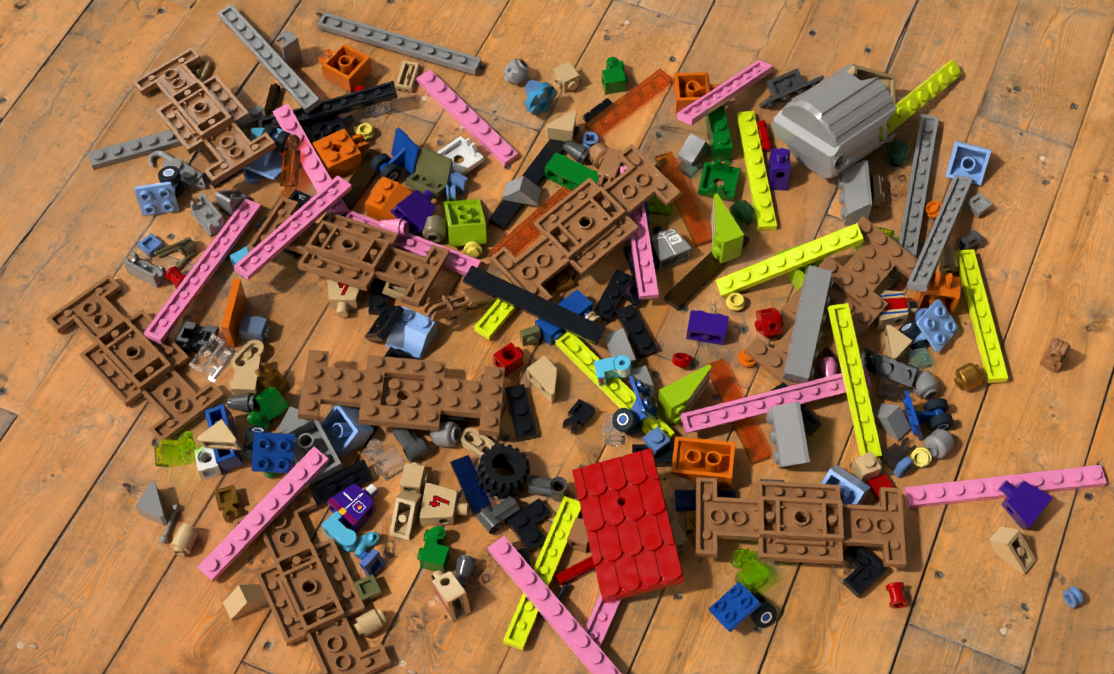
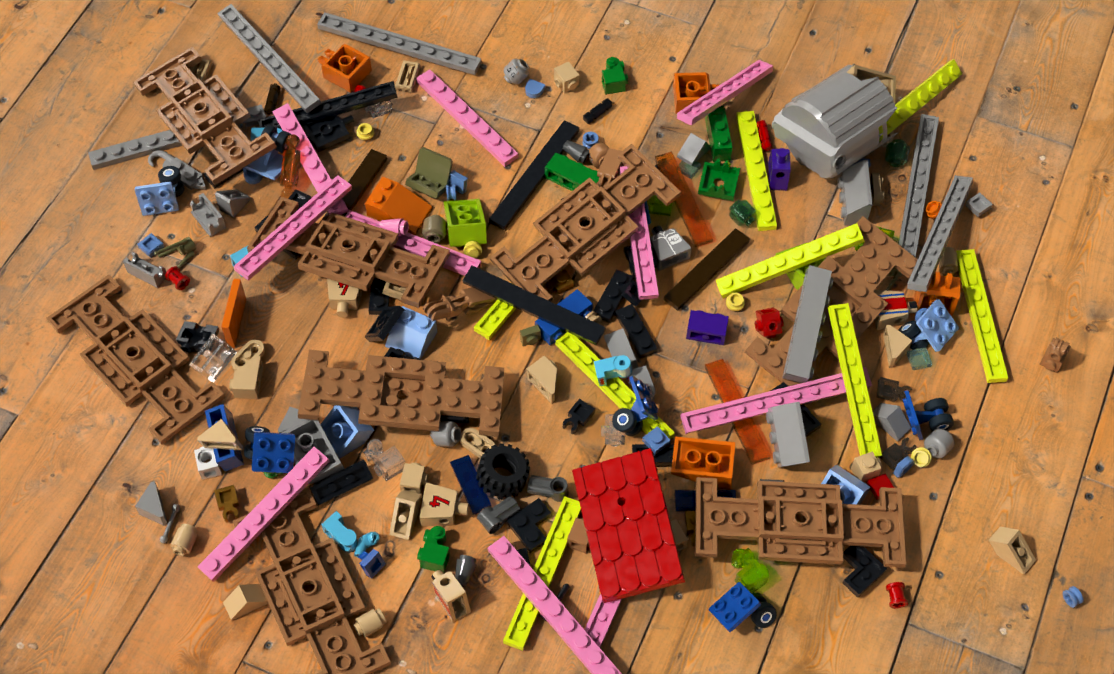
bright pink plate [144,198,261,344] -> none
clear neon green brick [154,431,196,467] -> none
dark grey cone [227,393,258,413] -> none
sand blue brick [239,315,271,344] -> none
green brick [247,386,289,428] -> none
pearl gold plate [255,362,289,393] -> none
light grey hinge [276,29,302,68] -> none
orange hinge [312,128,370,180] -> none
dark purple torso [327,484,379,533] -> none
olive plate [354,574,382,603] -> none
blue plate [370,127,420,181] -> none
dark purple torso [390,190,435,235] -> none
dark grey piece [393,427,429,463] -> none
white piece [437,136,484,176] -> none
clear orange tile [488,186,571,257] -> none
red brick [493,342,524,377] -> none
light grey slope [502,176,542,206] -> none
black plate [505,384,537,442] -> none
dark azure plate [525,82,558,115] -> none
tan slope [545,109,577,141] -> none
red axle [556,556,595,585] -> none
clear orange tile [585,68,672,137] -> none
lime slope [657,364,711,427] -> none
red tile [672,352,692,368] -> none
lime slope [711,193,744,264] -> none
orange plate [738,349,756,368] -> none
dark grey bracket [759,68,824,108] -> none
bright pink cone [818,357,837,378] -> none
black plate [861,348,920,387] -> none
bright pink plate [904,465,1107,509] -> none
light grey head [911,370,939,400] -> none
light blue slope [945,140,991,186] -> none
pearl gold head [954,363,985,391] -> none
dark grey bush [957,230,983,250] -> none
dark purple torso [998,480,1053,529] -> none

